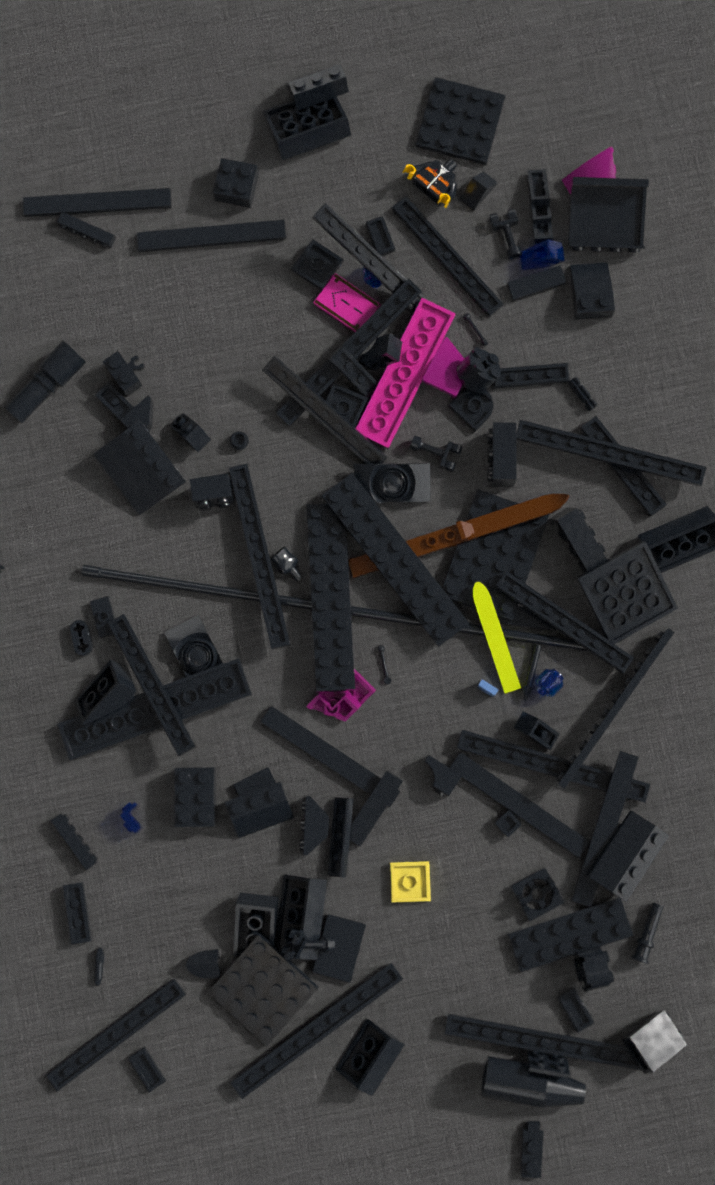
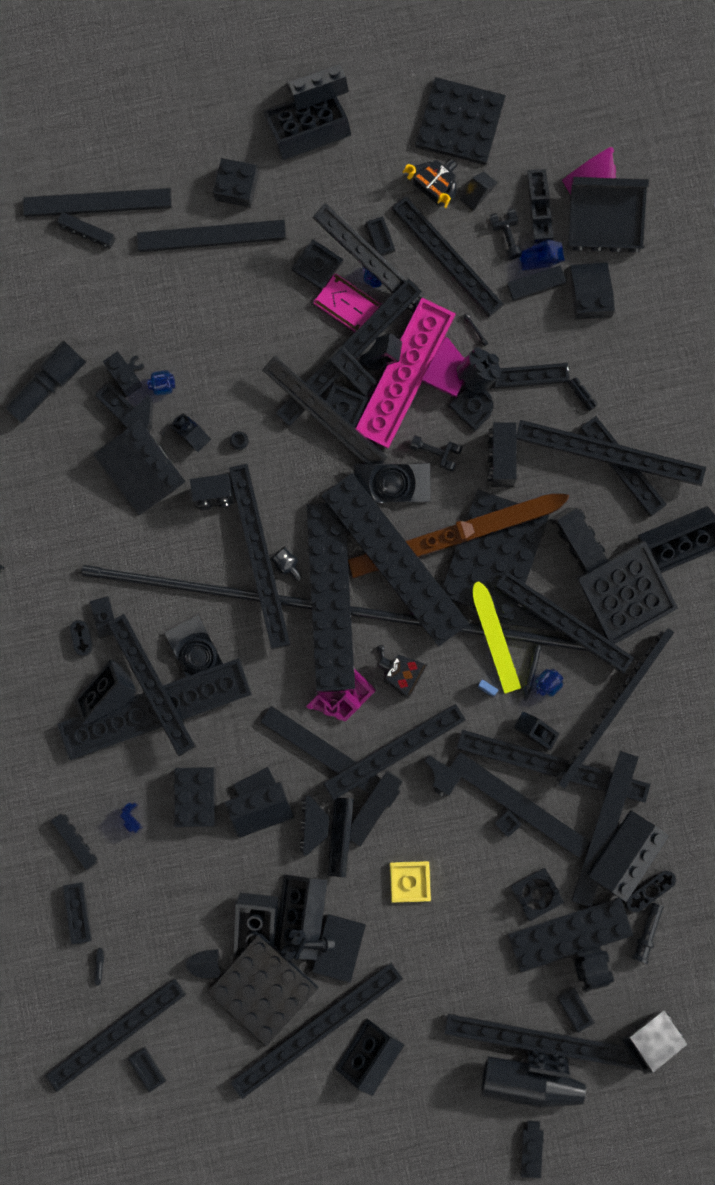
none -> clear blue head [147,370,176,396]
none -> black tile [323,704,466,801]
none -> black torso [377,655,427,699]
none -> black beam [626,871,676,912]

